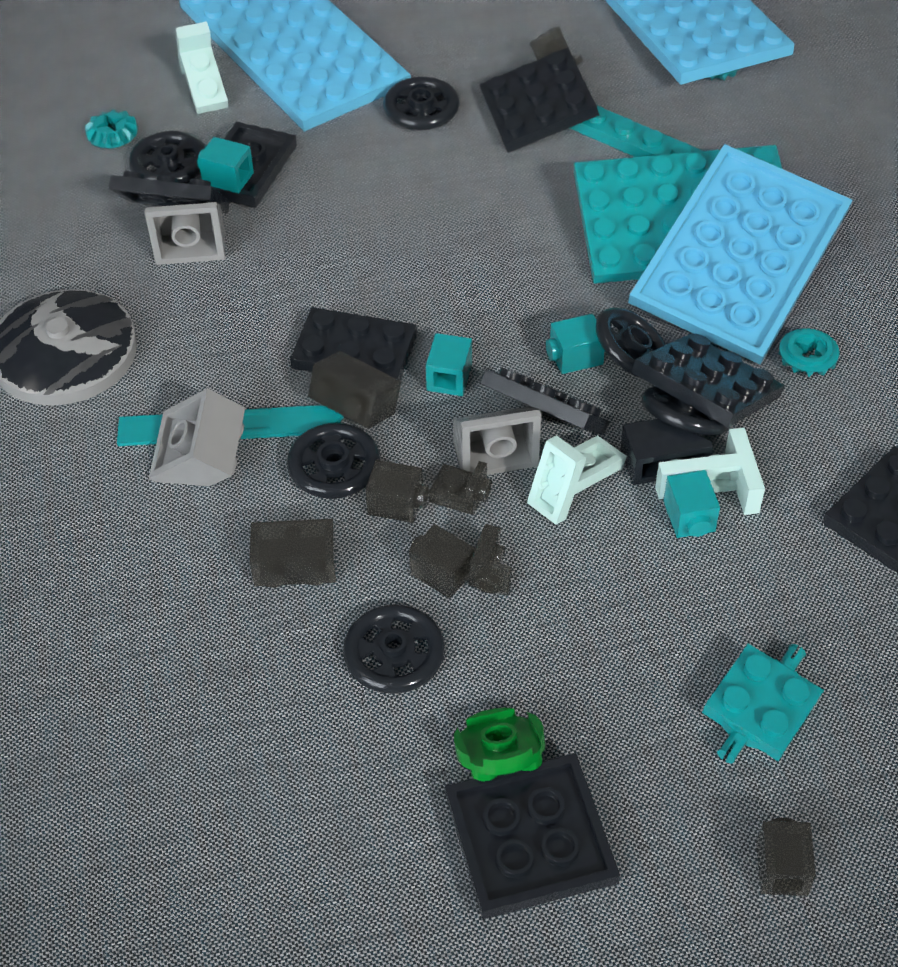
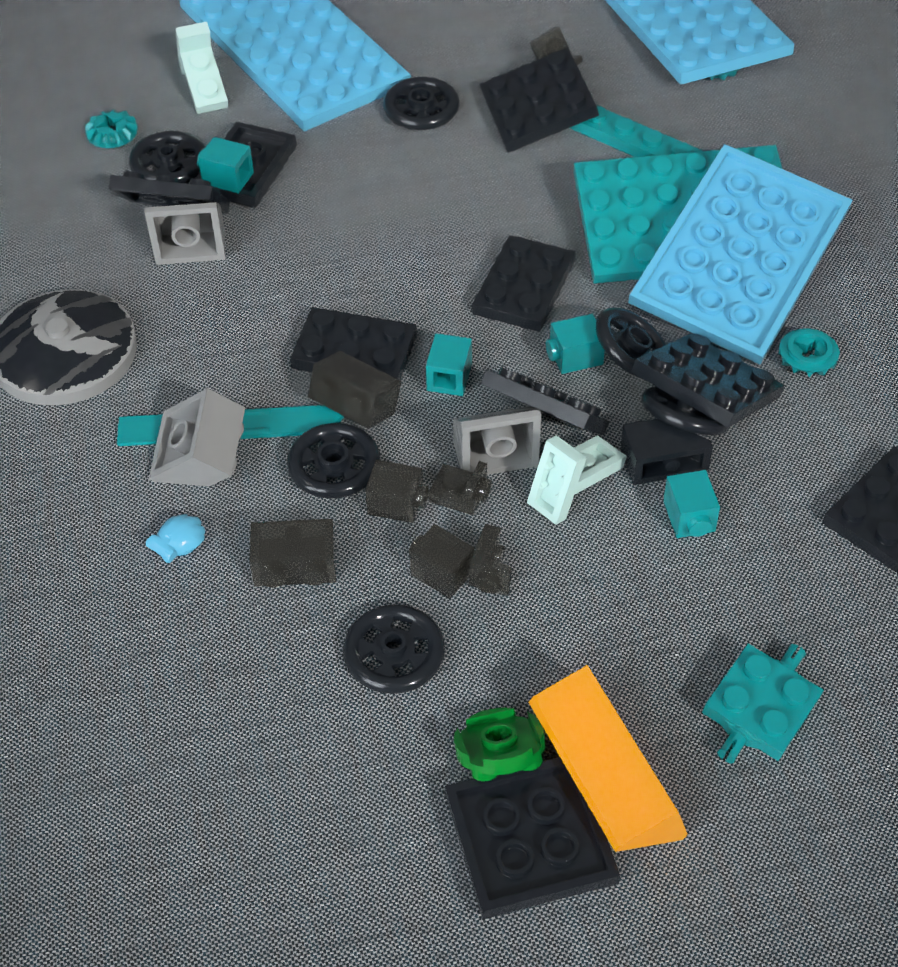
light aqua bracket [655,427,765,515] -> none
clear smoke brick [756,817,816,896] -> none
none -> medium azure animal [146,514,205,563]
none -> black plate [472,235,575,332]
none -> light orange slope [528,665,688,852]

